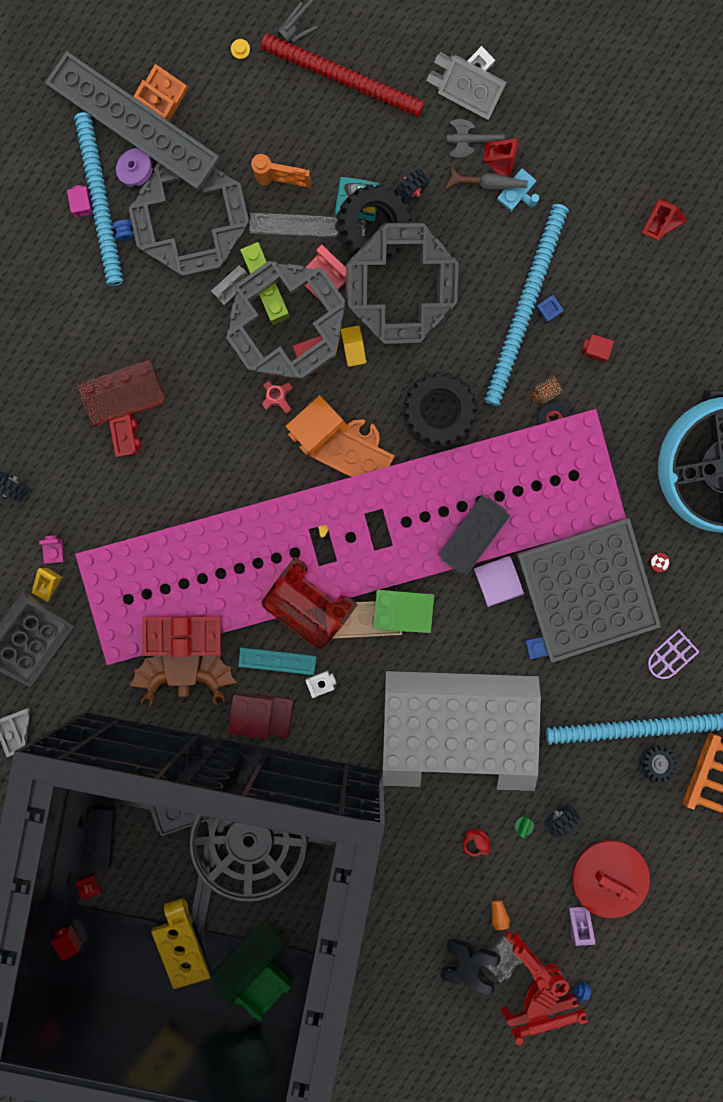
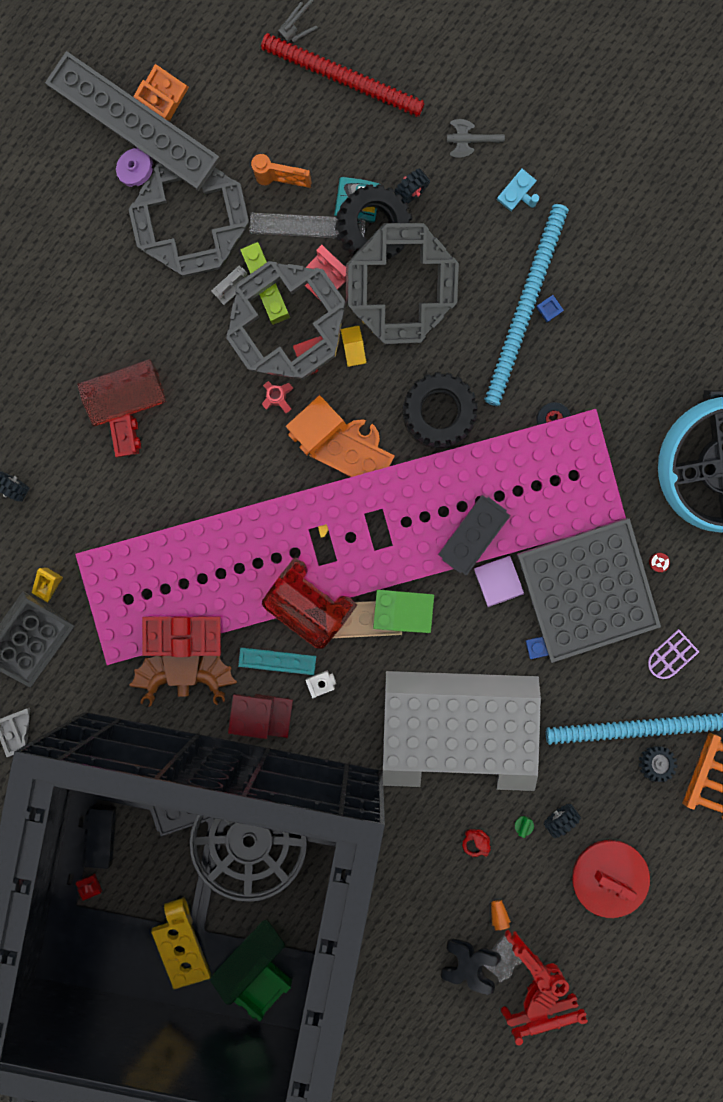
dark pink bracket [39,536,65,564] -> none
red brick [50,925,83,961] -> none
dark pink brick [67,185,93,218] -> none
medium azure piece [74,112,124,286] -> none
blue wheel [113,220,135,241] -> none
yellow plate [231,39,250,59] -> none
light grey tile [426,52,507,120] -> none
dark grey piece [445,166,528,190] -> none
white brick [468,46,495,71] -> none
red slope [483,139,519,177] -> none
clear orange brick [531,376,563,405] -> none
lavender slope [569,907,595,946] -> none
blue plate [574,981,591,1002] -> none
red brick [582,334,614,363] -> none
red slope [642,198,687,240] -> none

